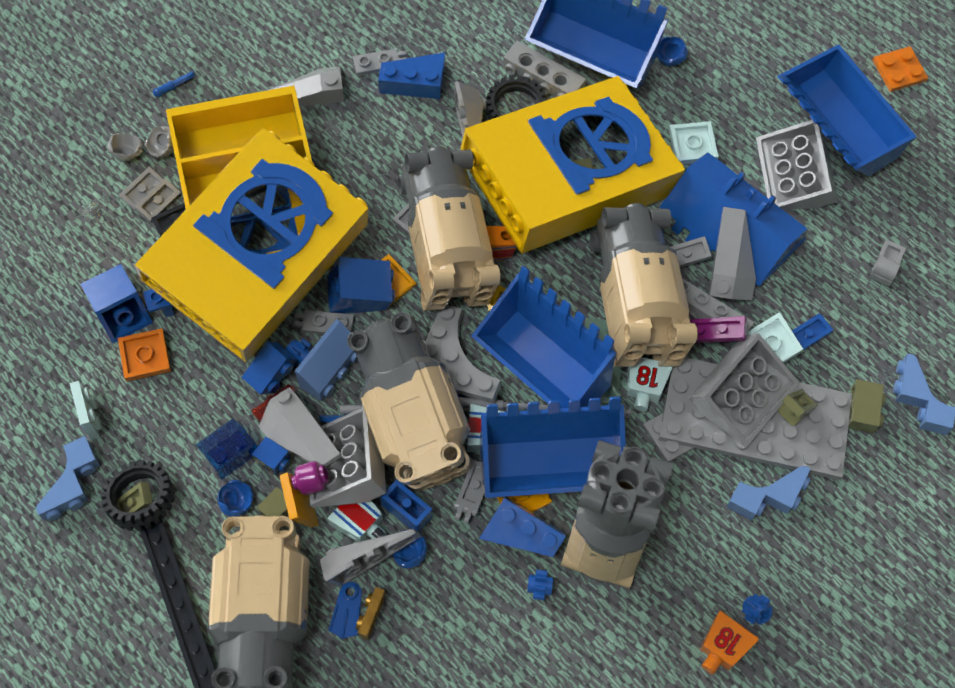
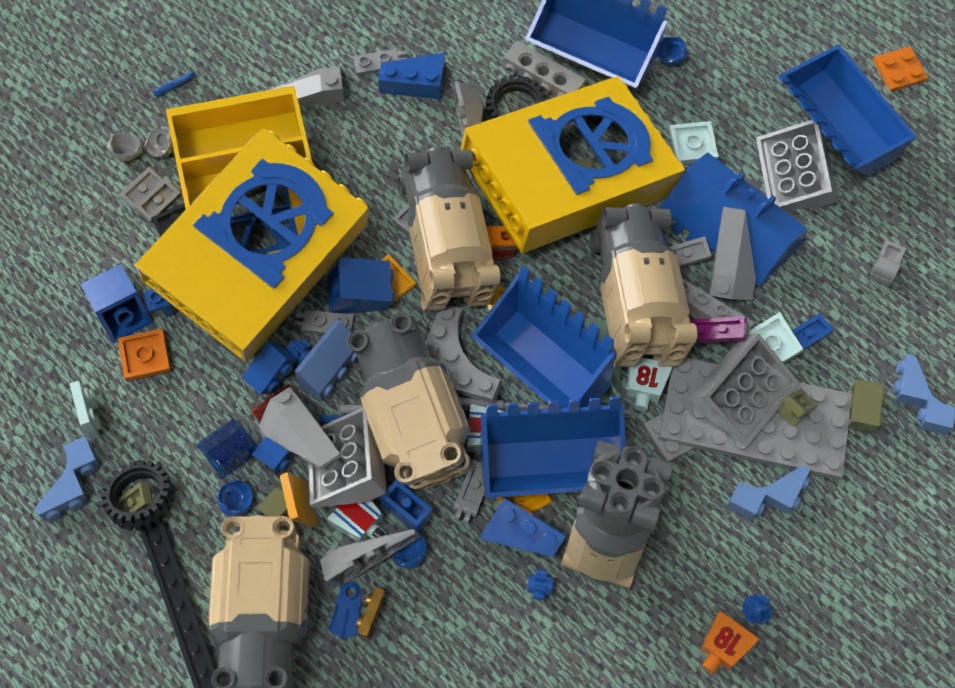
magenta head [292,461,329,495] -> none

